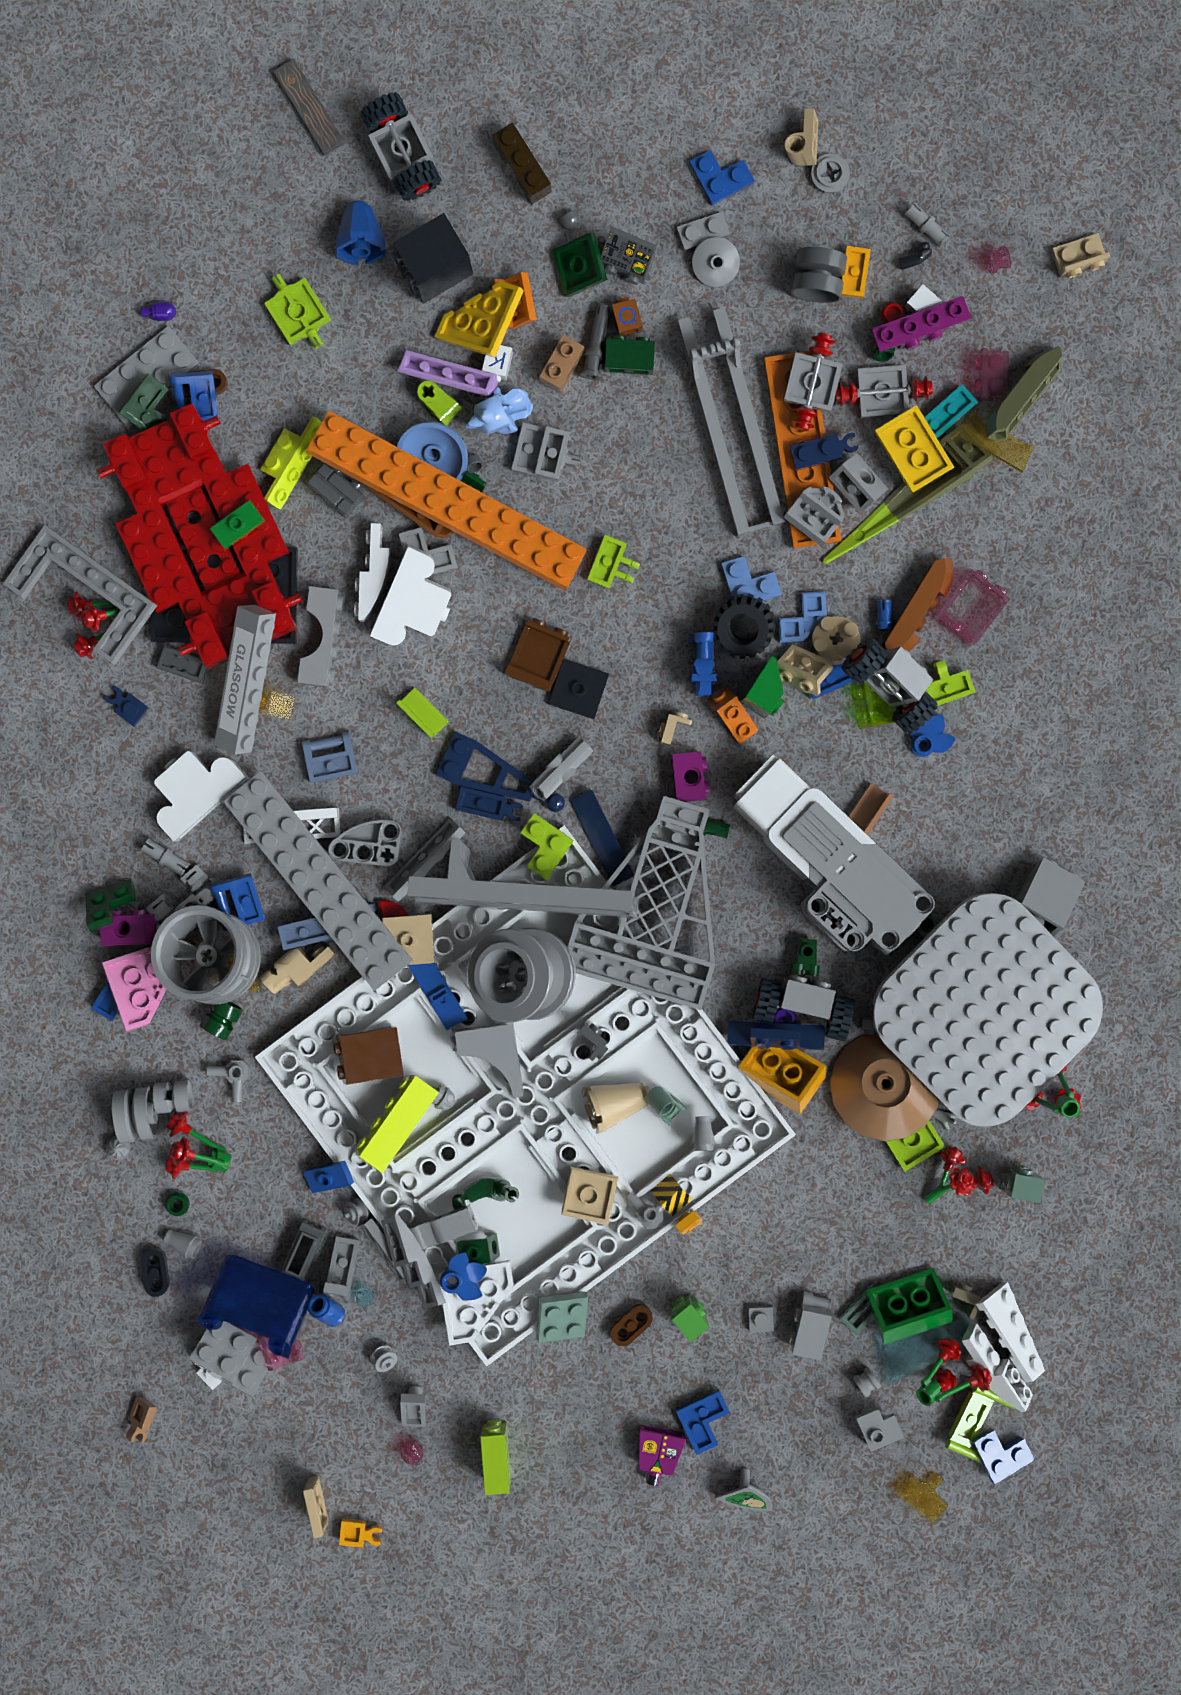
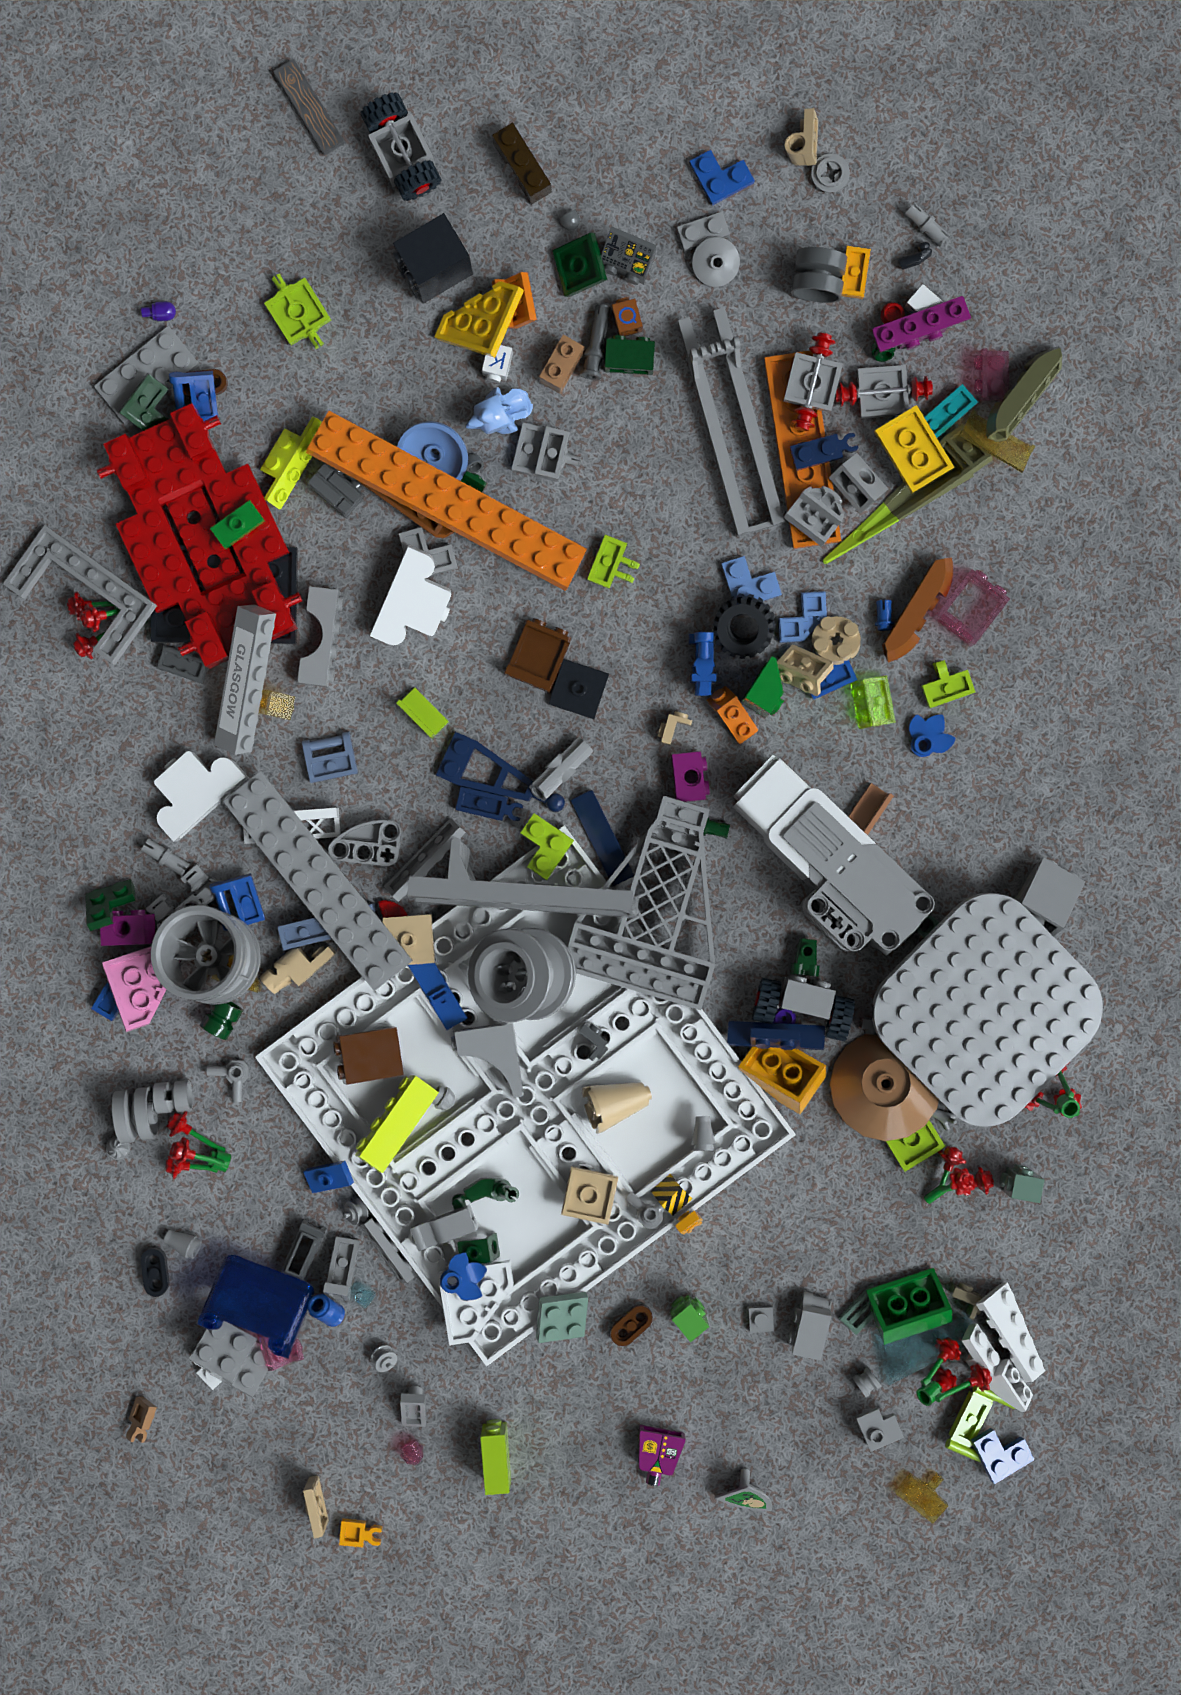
dark blue plate [104,686,149,727] -> none
dark green plate [165,1192,190,1216] -> none
blue cone [336,200,385,265] -> none
white slope [354,523,391,622] -> none
light grey slope [381,1215,446,1309] -> none
lavender slope [398,350,498,397] -> none
lime piece [417,381,462,425] -> none
sand green piece [645,1086,686,1126] -> none
blue plate [676,1389,730,1455] -> none
brick [841,638,938,734] -> none
clear pink wheel [985,245,1011,274] -> none
tan bracket [1051,233,1110,279] -> none

